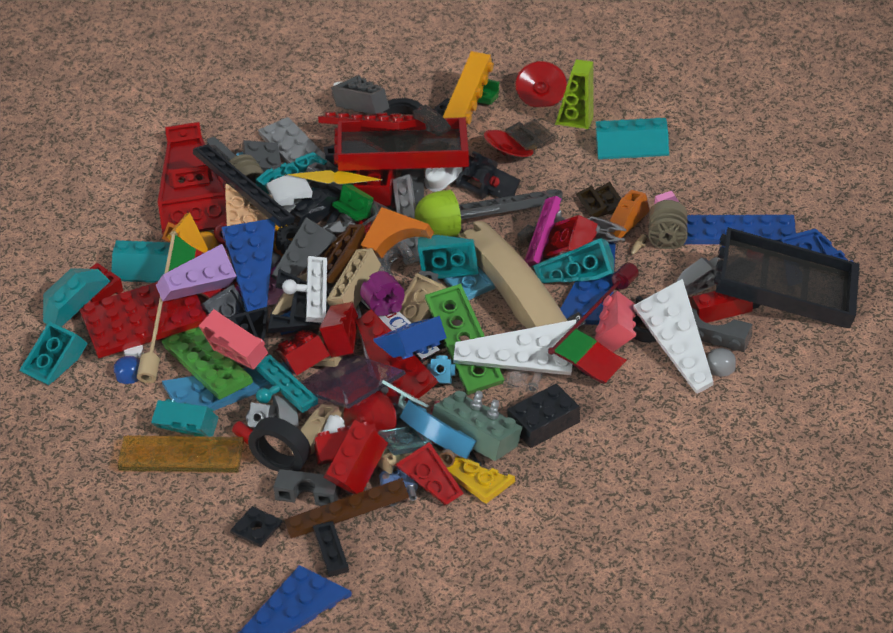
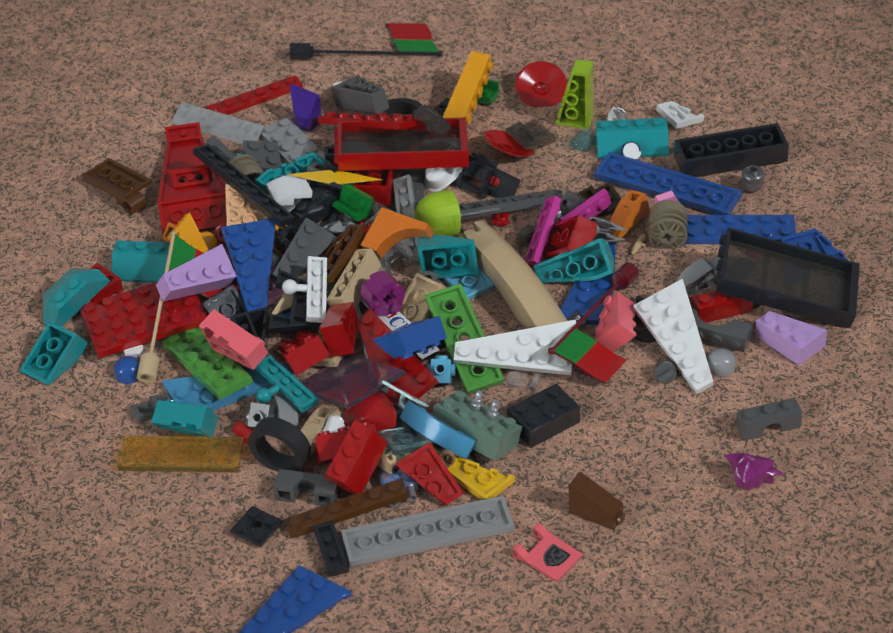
none -> reddish brown hinge [82,158,153,215]
none -> dark grey slope [129,393,172,423]
none -> flat silver sticker [171,102,265,144]
none -> red plate [203,75,303,115]
none -> flag [290,23,443,60]
none -> dark purple slope [290,84,322,133]
none -> light grey plate [341,496,514,567]
none -> red plate [492,212,510,227]
none -> coral flag [512,523,583,582]
none -> flat silver brick [559,189,586,217]
none -> dark pink plate [560,189,612,221]
none -> reddish brown slope [569,472,625,531]
none -> clear light blue wheel [571,128,596,152]
none -> blue plate [594,152,742,215]
none -> clear piece [607,107,627,121]
none -> white piece [621,141,641,159]
none -> dark grey piece [654,360,677,384]
none -> white wing [656,101,704,129]
none -> black brick [674,123,789,177]
none -> magenta hair [724,452,786,490]
none -> dark grey arch [736,398,802,441]
none -> flat silver piece [741,165,764,192]
none -> lavender wedge [755,311,827,366]

